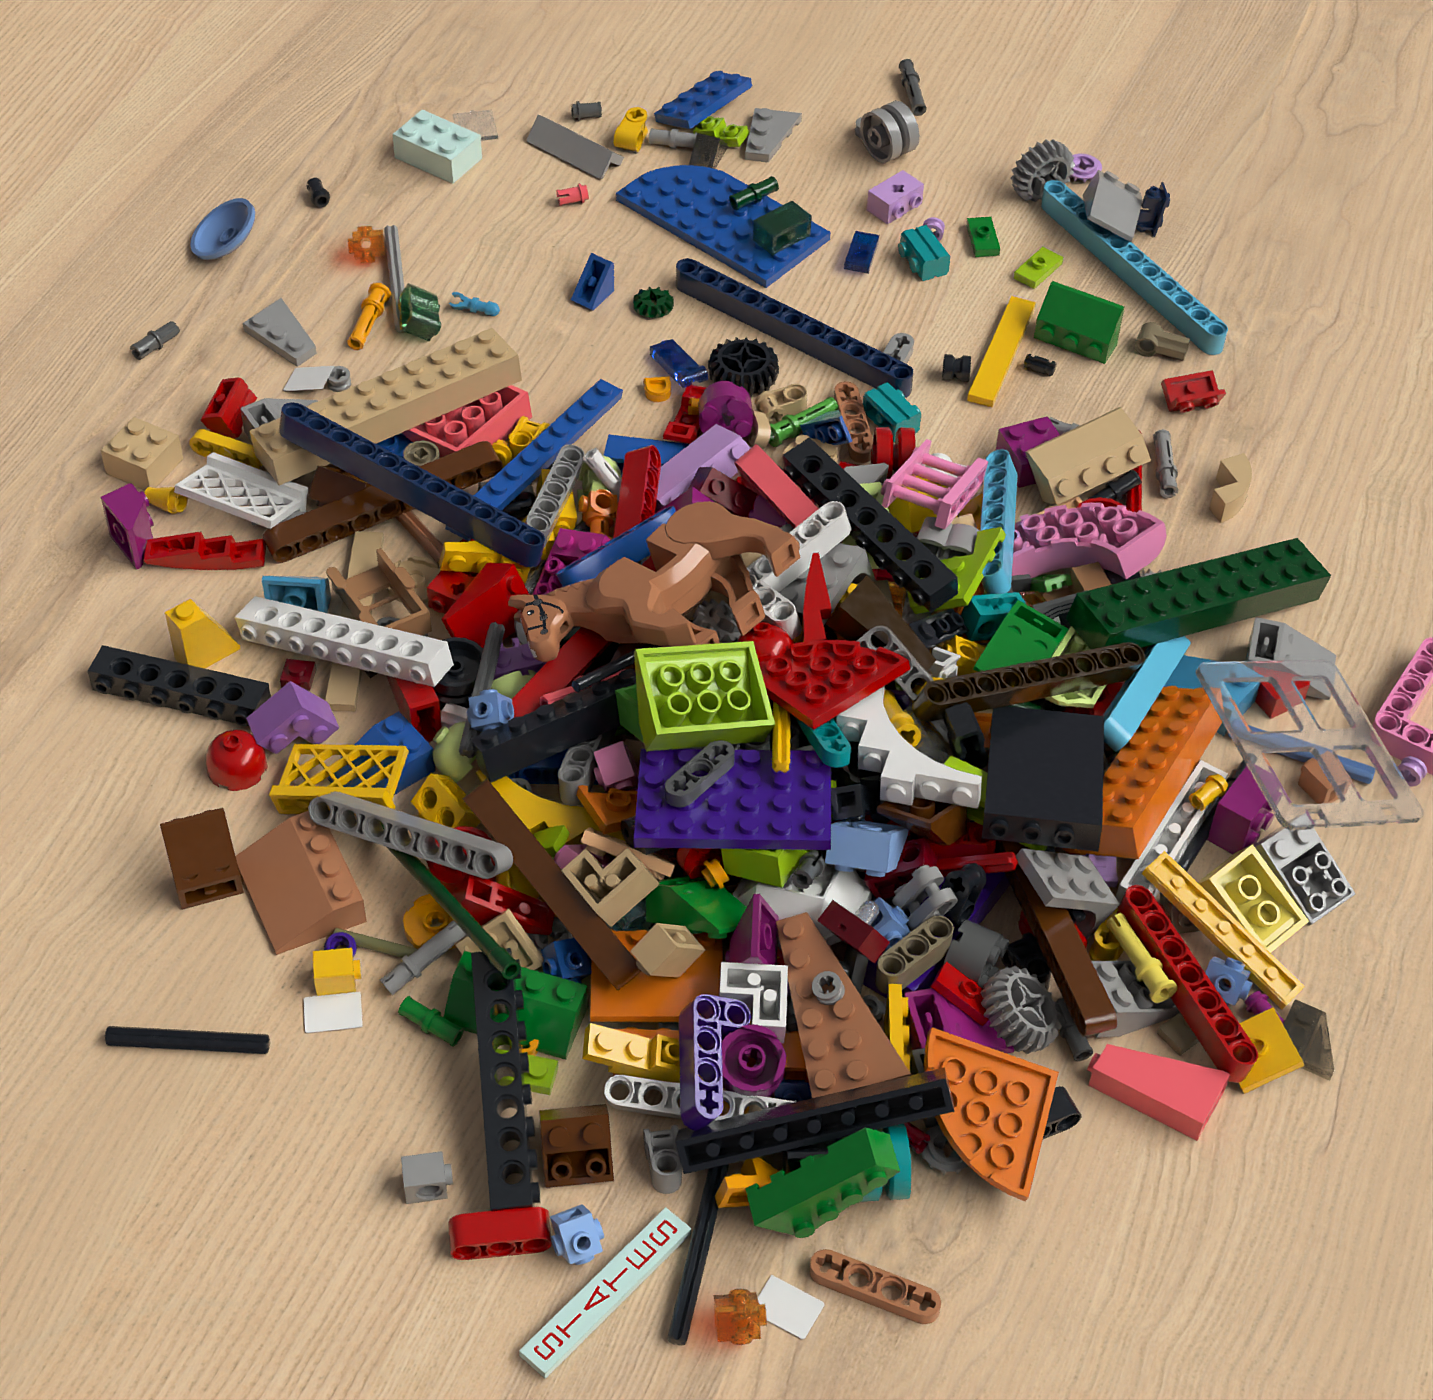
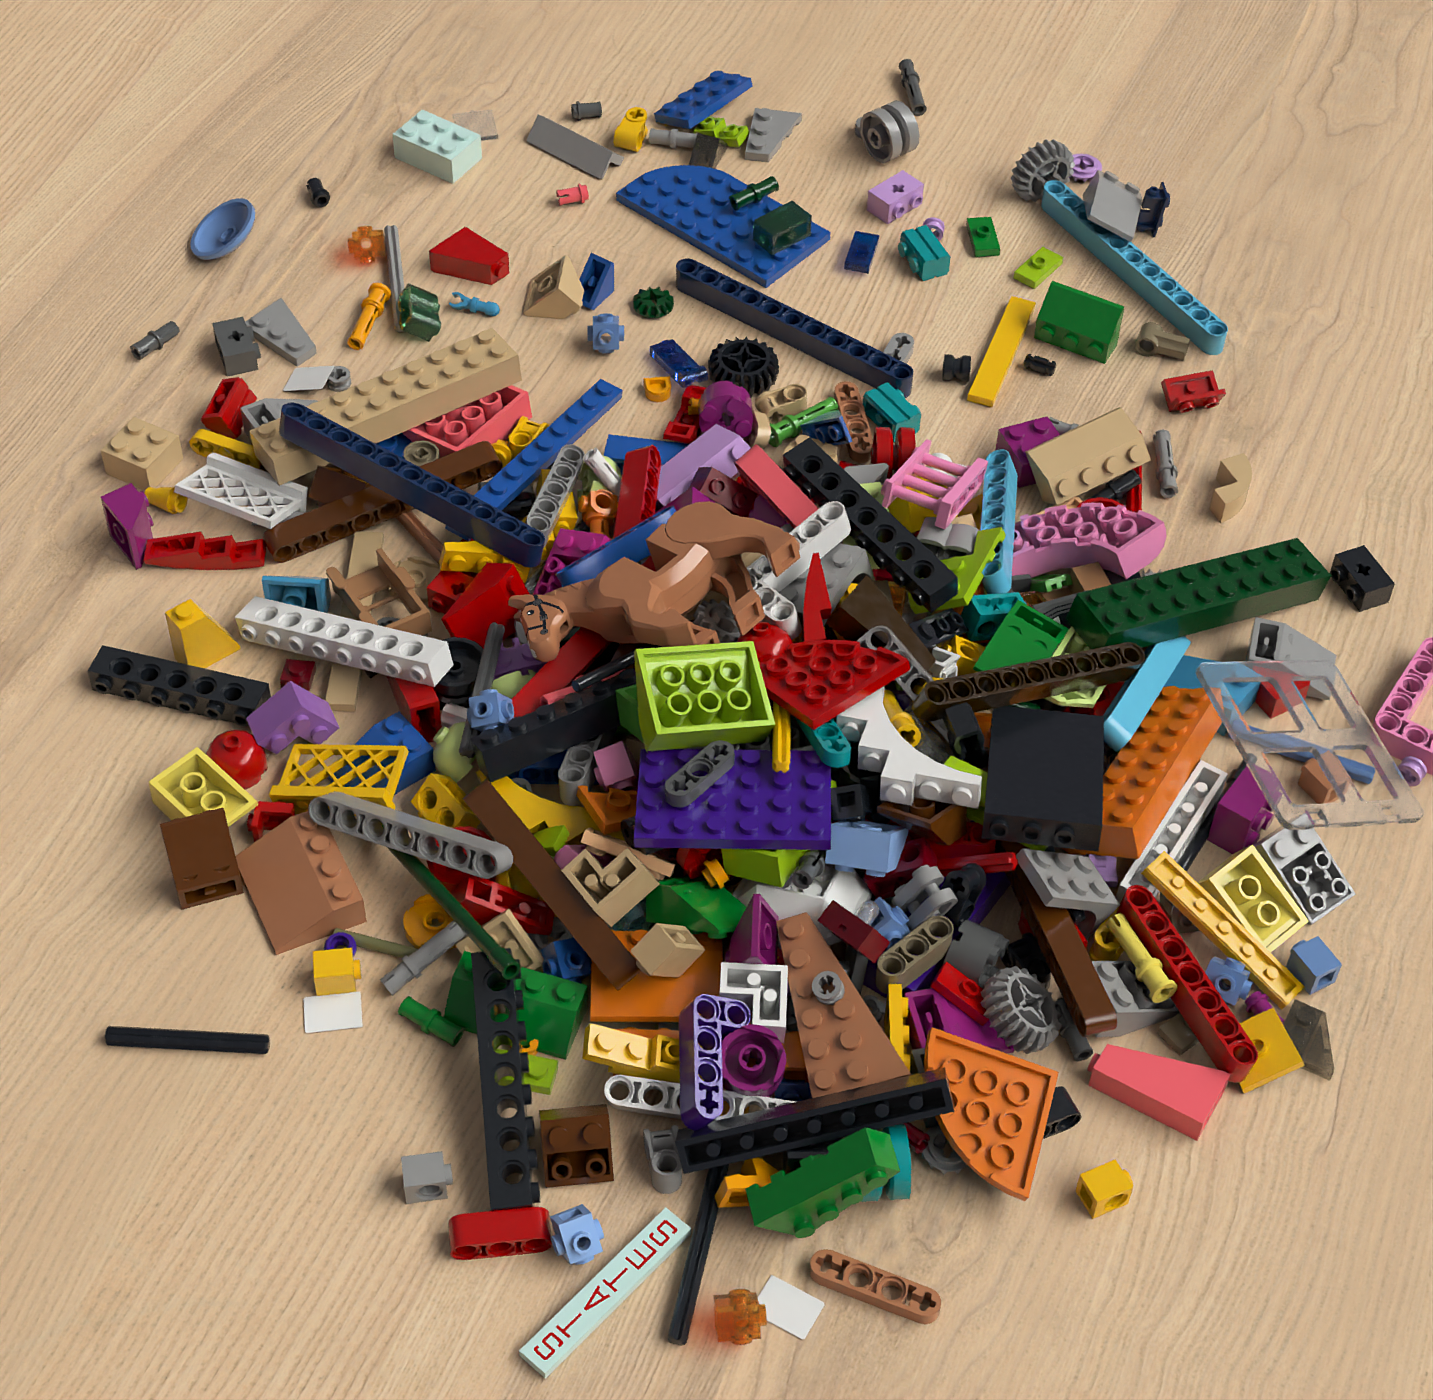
yellow pin [1189,774,1228,811] -> none
none -> light yellow slope [149,747,258,827]
none -> dark grey brick [212,317,261,377]
none -> red bracket [247,801,295,842]
none -> red slope [429,227,510,285]
none -> tan slope [523,255,584,319]
none -> medium blue brick [587,313,624,353]
none -> yellow brick [1075,1159,1133,1219]
none -> medium blue brick [1286,936,1342,995]
none -> black brick [1330,545,1395,612]

